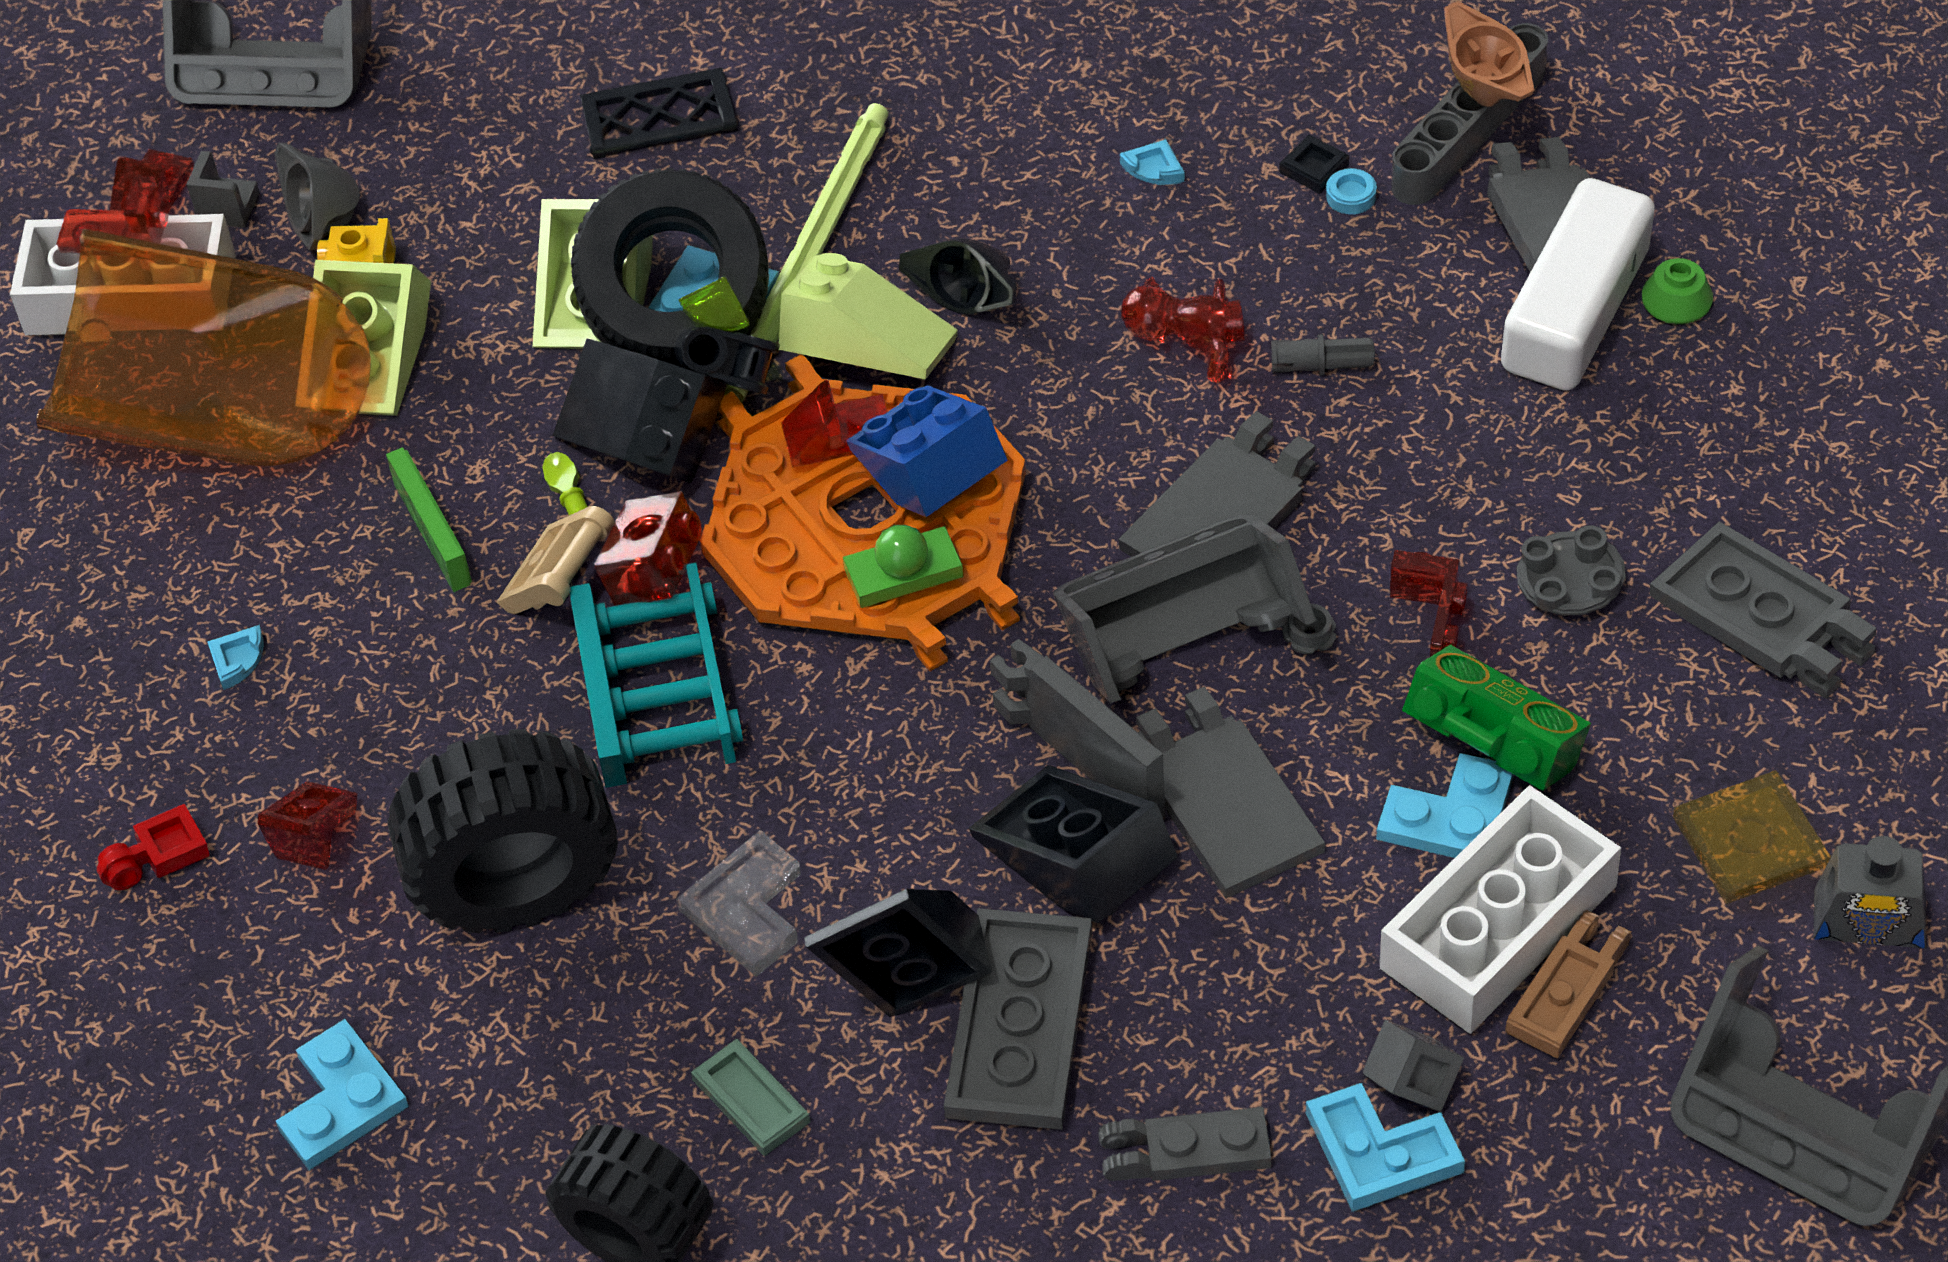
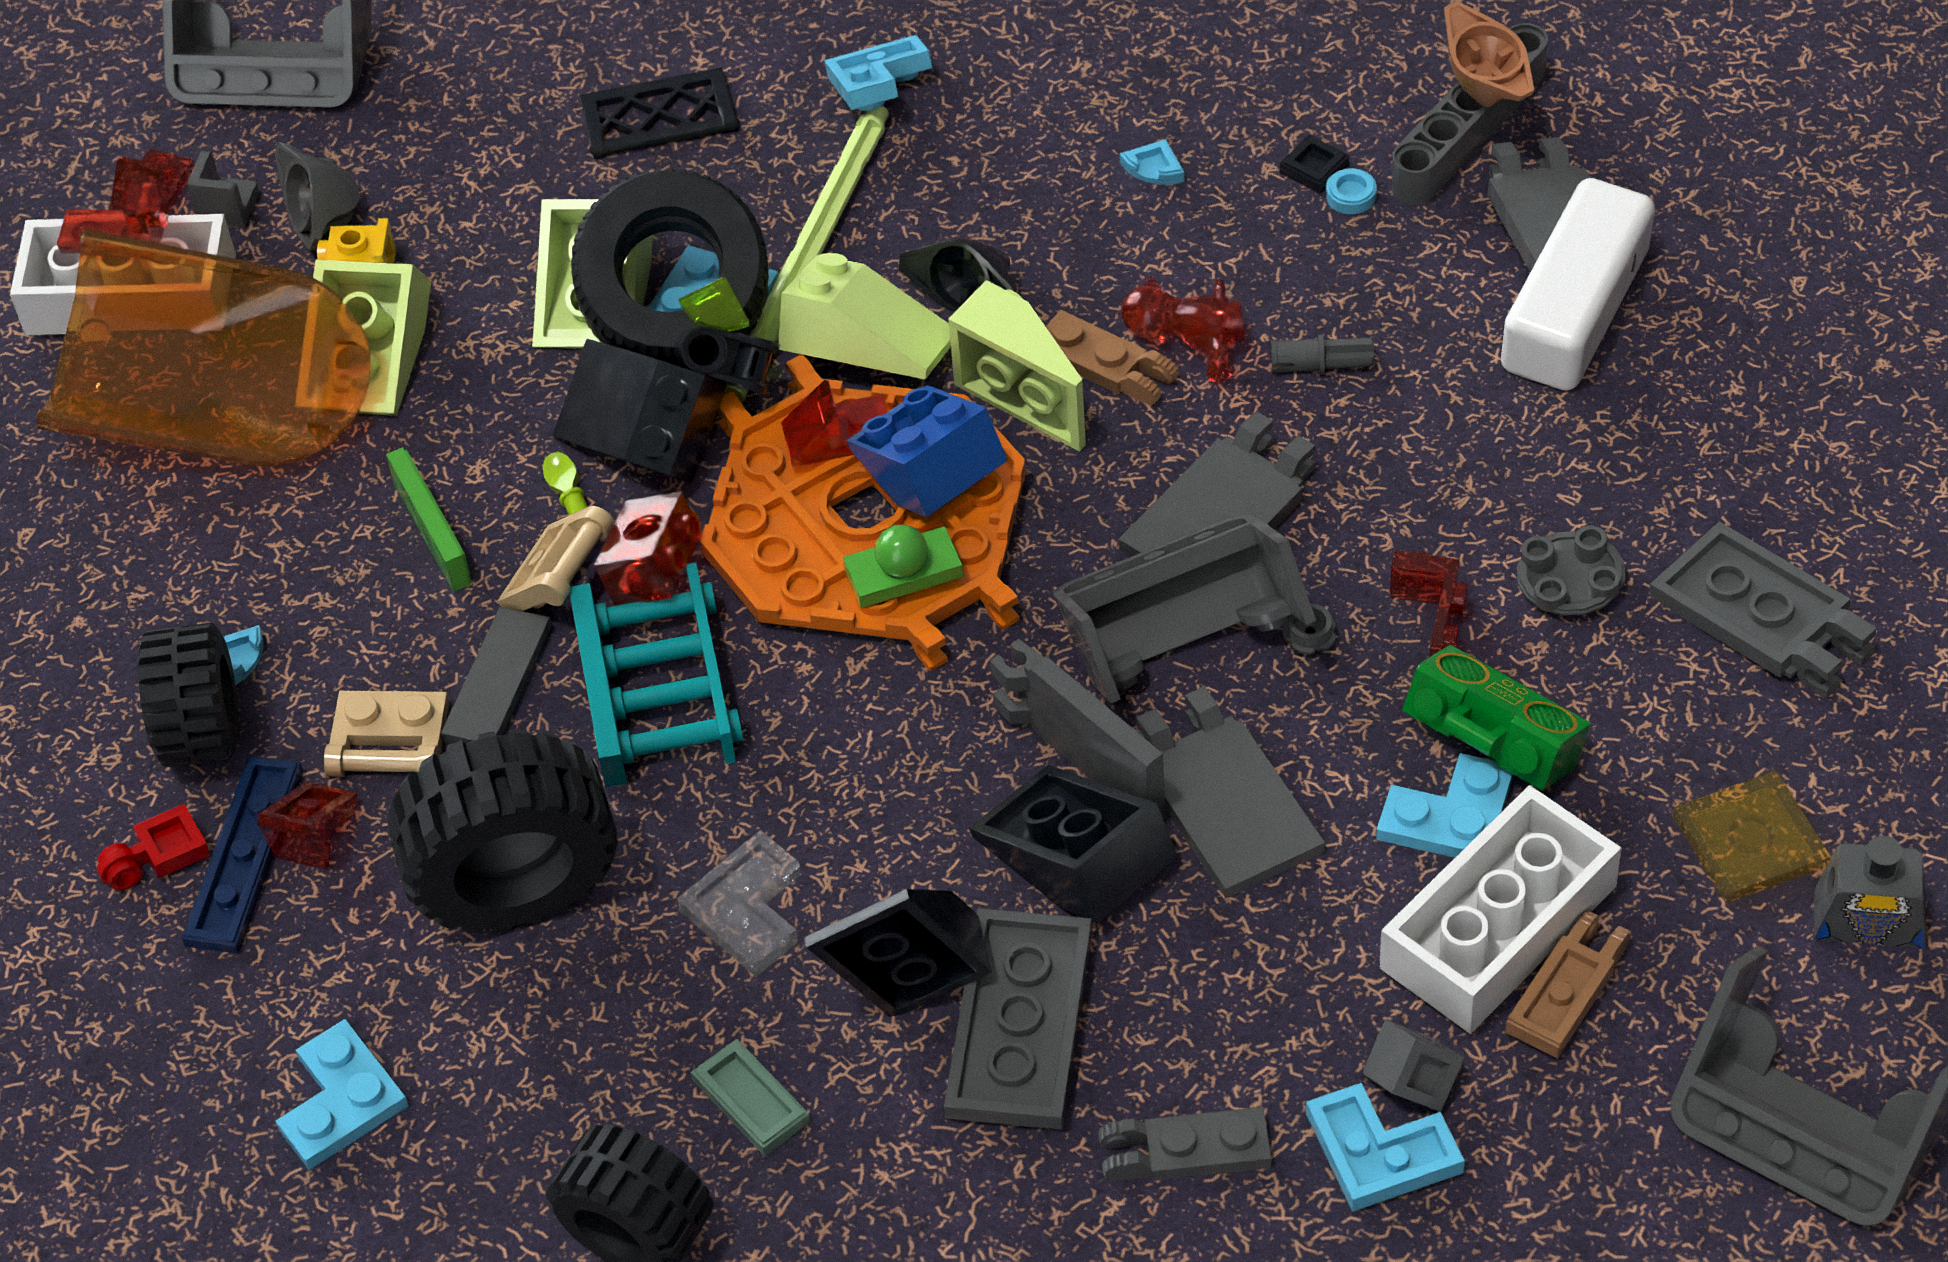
bright green cone [1642,258,1713,325] -> none
none -> black tyre [138,622,239,767]
none -> dark blue tile [182,756,304,954]
none -> tan plate [324,691,449,777]
none -> dark grey tile [441,607,552,745]
none -> medium azure plate [824,35,932,111]
none -> yellowish green slope [948,280,1086,452]
none -> medium nougat hinge [1046,310,1179,406]

